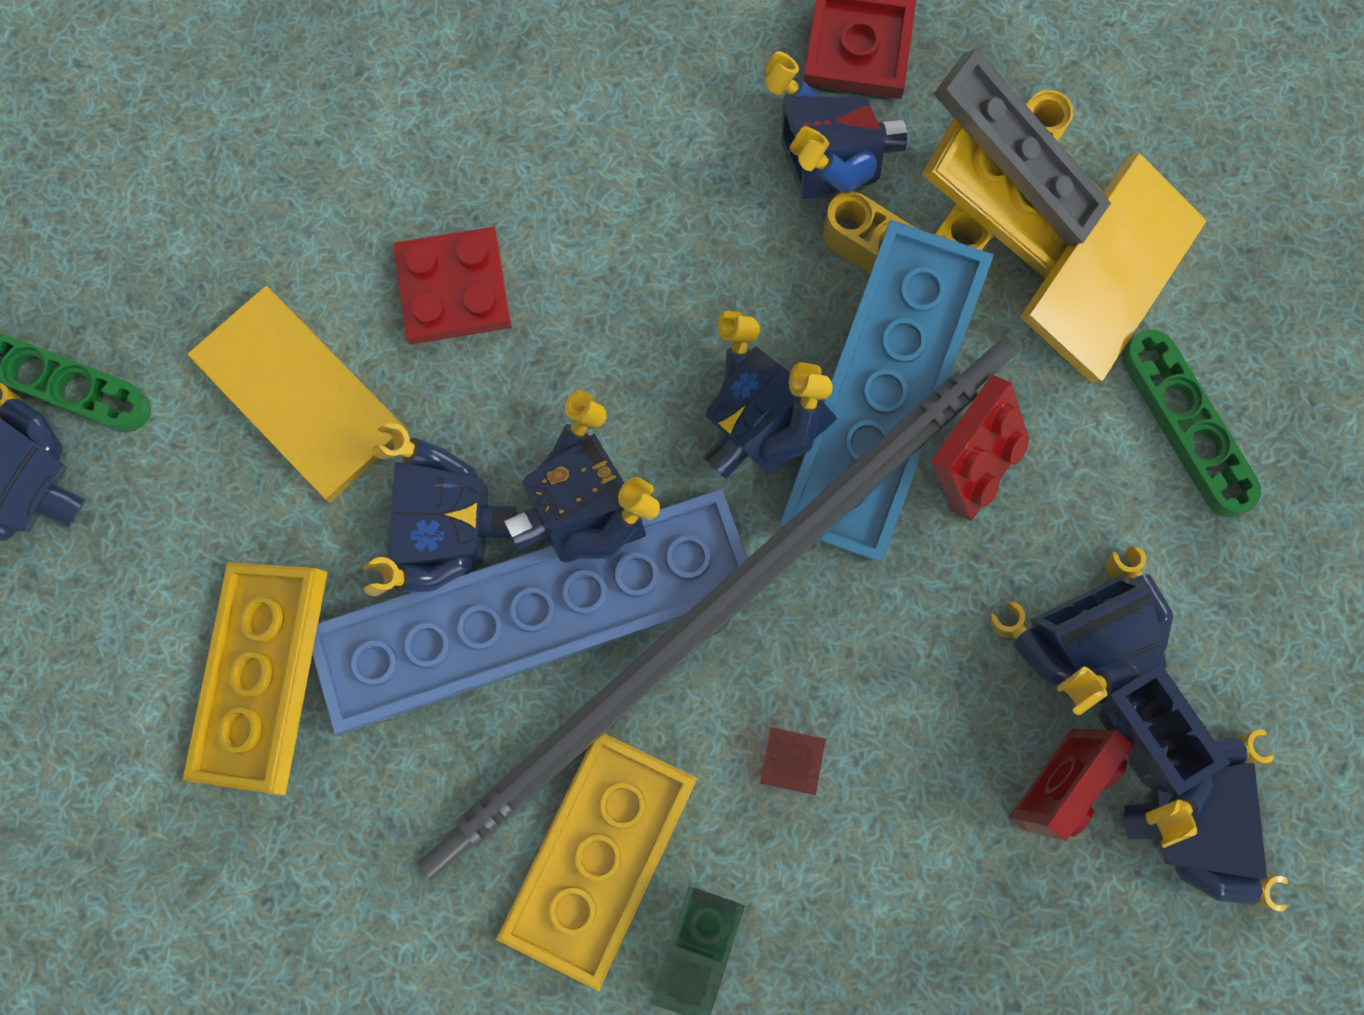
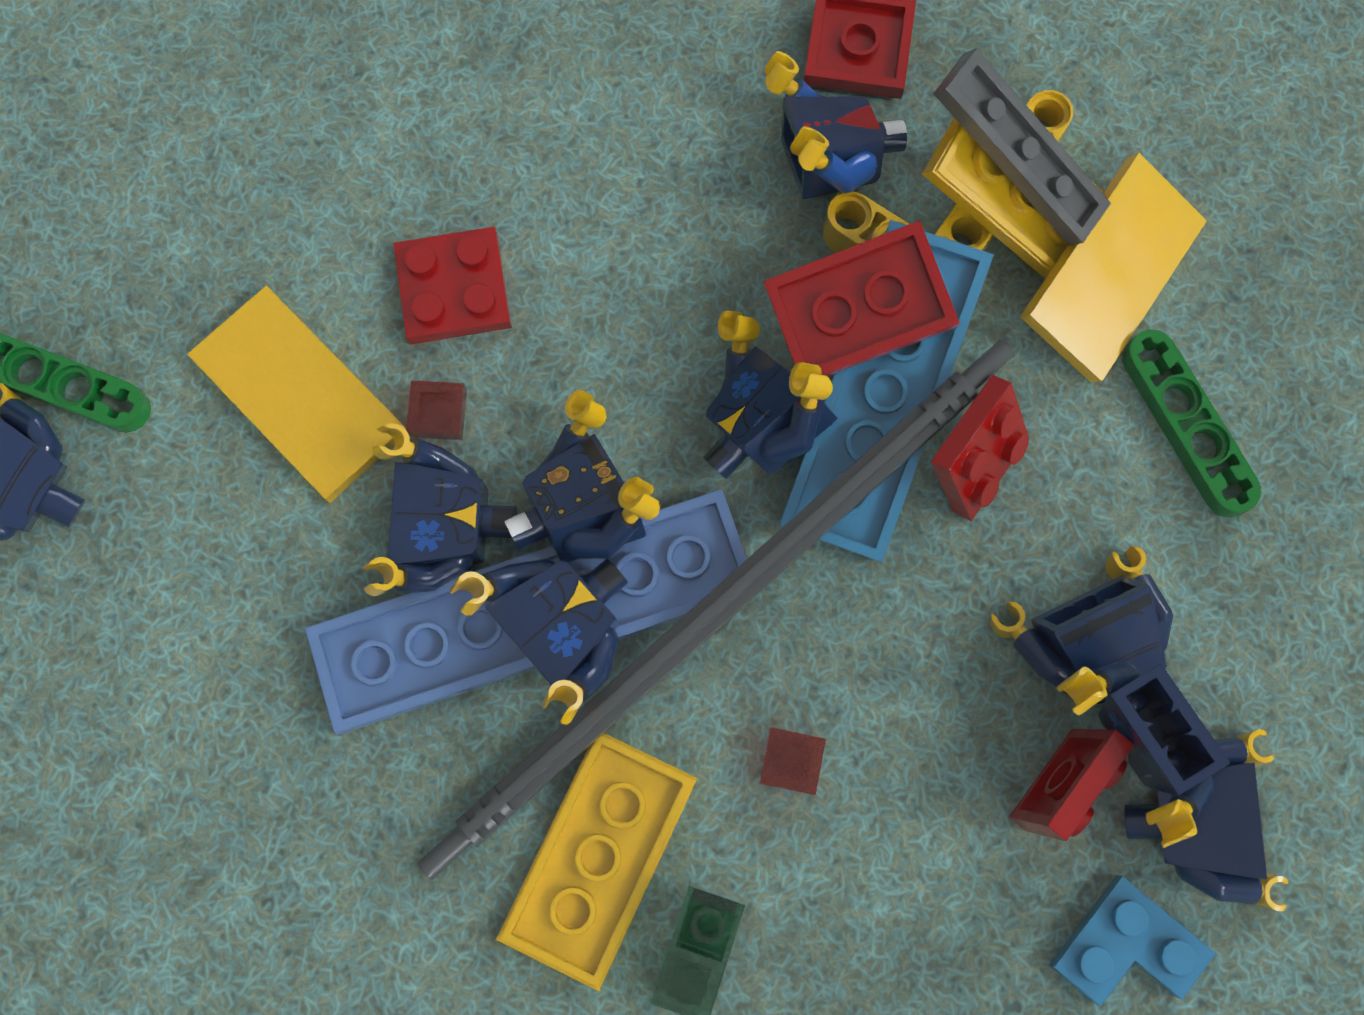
yellow tile [182,562,328,795] -> none
none -> clear red plate [406,381,467,440]
none -> dark blue torso [449,559,628,725]
none -> red plate [763,220,960,376]
none -> dark azure plate [1049,875,1216,1007]

